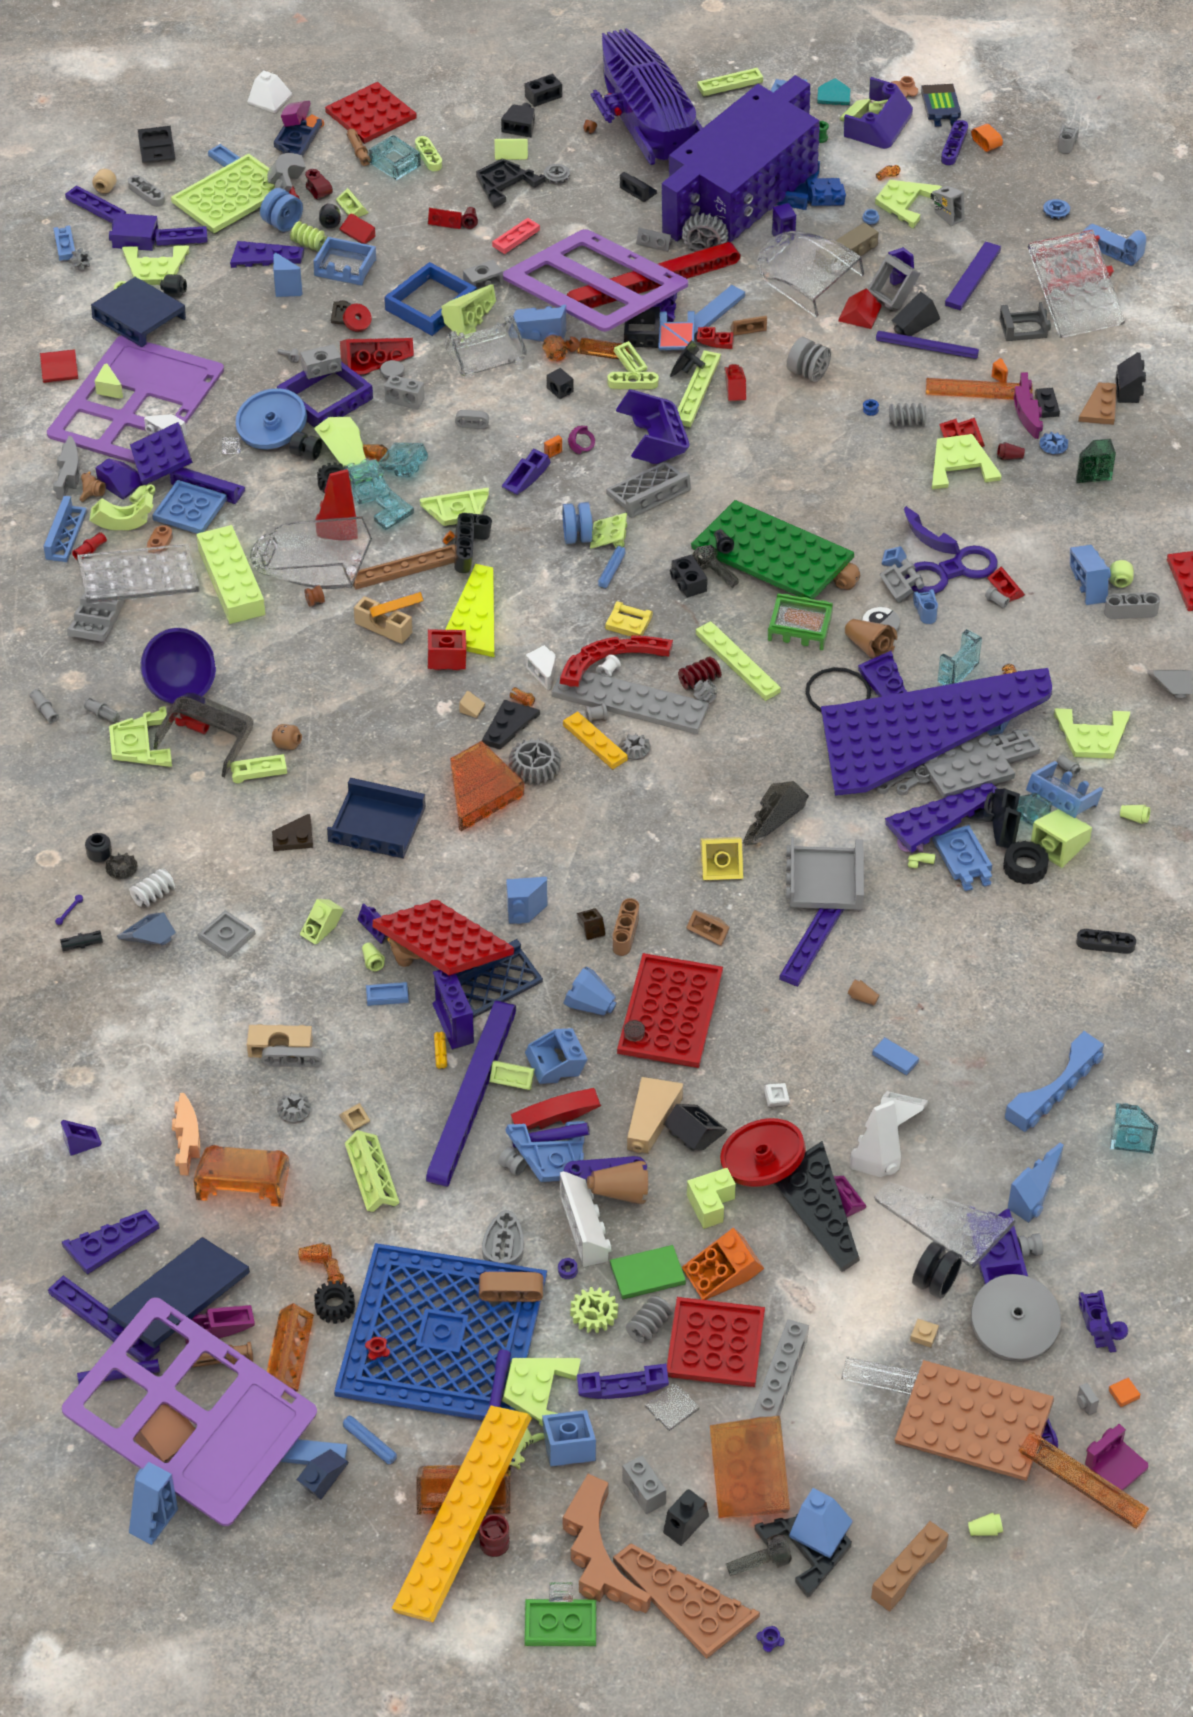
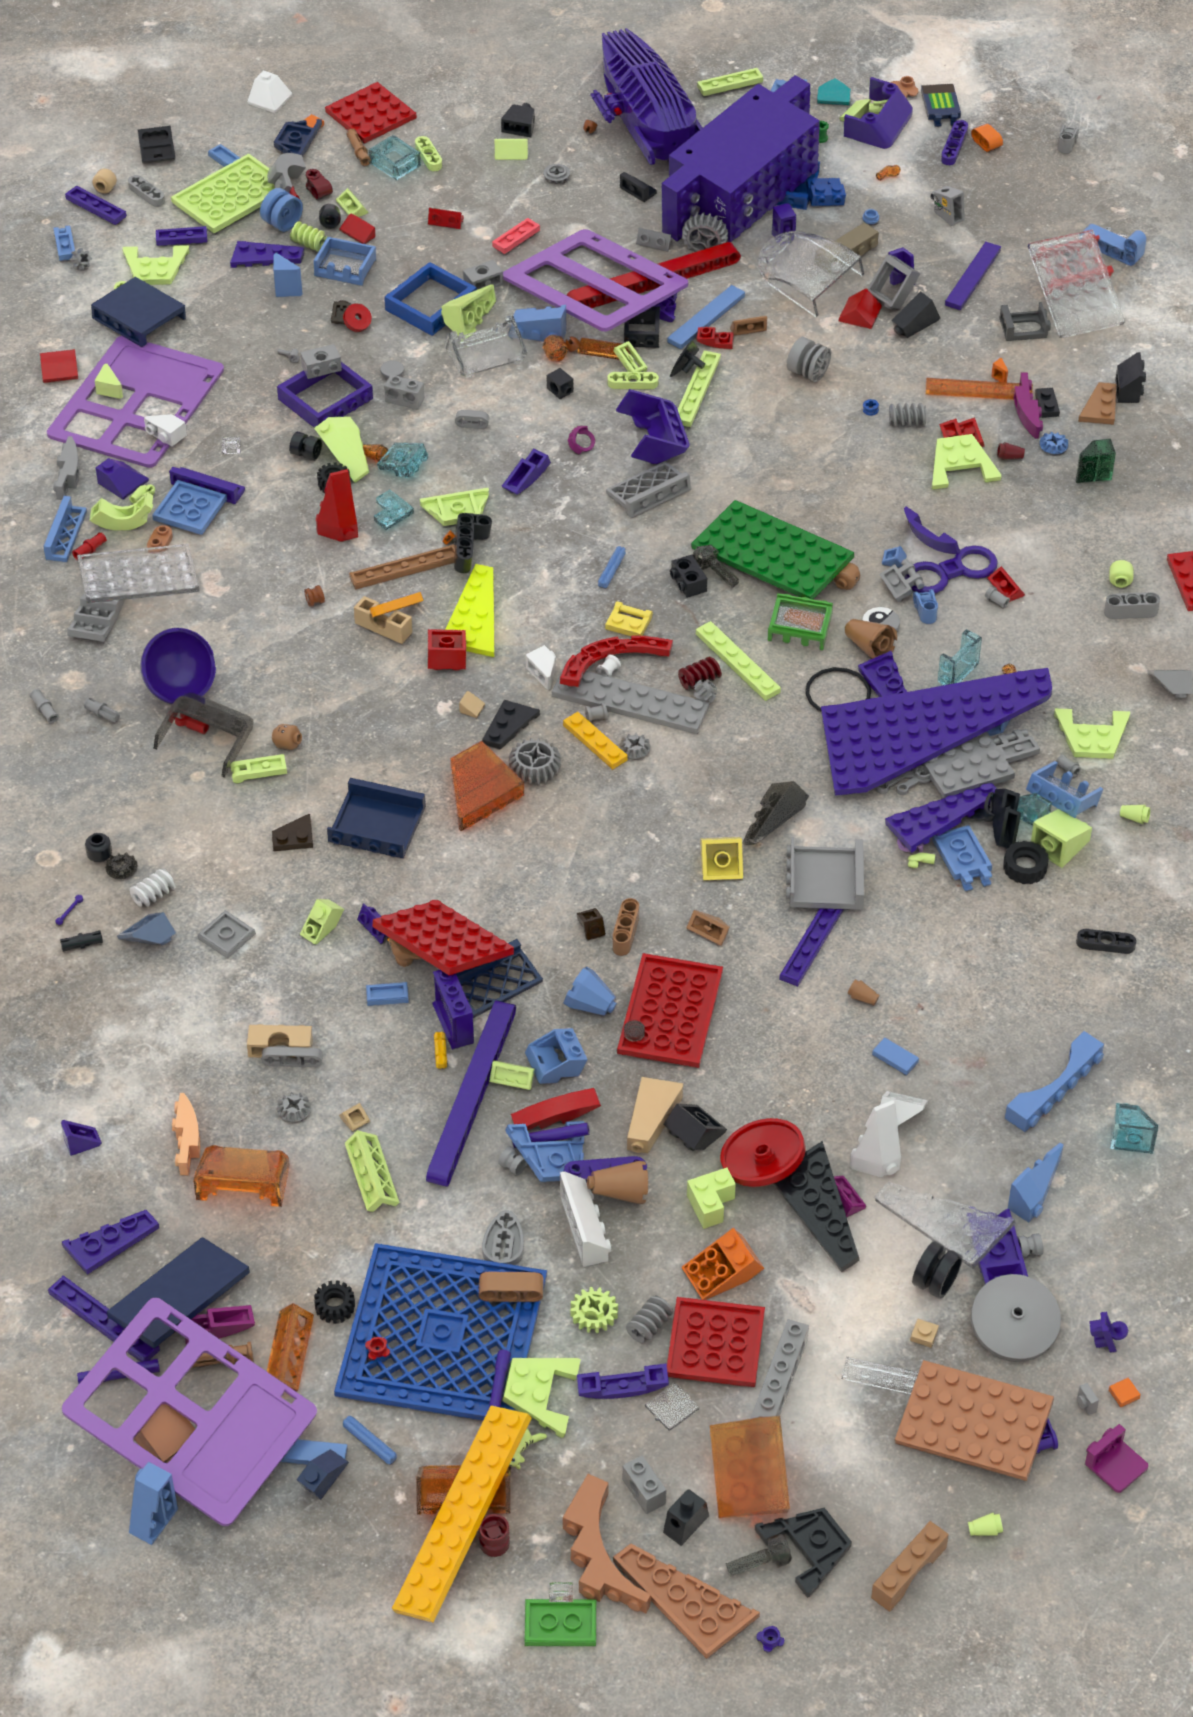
medium nougat animal [79,472,106,502] -> none
dark purple brick [109,213,159,251] -> none
yellowish green wing [109,706,172,767] -> none
dark purple plate [130,422,193,485] -> none
black head [160,274,187,297] -> none
yellowish green brick [196,525,265,624] -> none
medium blue dish [236,388,307,449] -> none
clear windscreen [250,516,372,589] -> none
magenta slope [281,101,311,127] -> none
clear orange cone [298,1242,332,1264] -> none
clear orange pin [324,1258,344,1285] -> none
red wedge [340,338,414,375] -> none
clear light blue plate [345,458,391,504] -> none
yellowish green cone [362,943,385,971] -> none
dark red cone [461,207,478,229] -> none
black wing [476,158,546,208] -> none
medium blue slope [506,877,548,924] -> none
clear orange pin [510,687,535,707] -> none
black brick [524,74,562,107] -> none
medium blue slope [542,1410,596,1466] -> none
orange tile [544,435,562,458] -> none
dark purple bush [558,1258,578,1279] -> none
medium blue wheel [562,502,593,544] -> none
yellowish green hinge [590,513,627,548] -> none
bright green tile [610,1245,686,1300] -> none
flag [659,311,695,350] -> none
black cone [714,529,734,554] -> none
red slope [724,364,746,401] -> none
white tile [764,1083,790,1107] -> none
medium blue slope [789,1488,853,1558] -> none
yellowish green wing [875,180,942,228] -> none
dark purple axle [876,331,979,359] -> none
clear orange tile [1018,1431,1149,1529] -> none
medium blue gear [1043,199,1070,220] -> none
medium blue wedge [1070,545,1111,605] -> none
dark purple piece [1078,1290,1108,1332] -> none

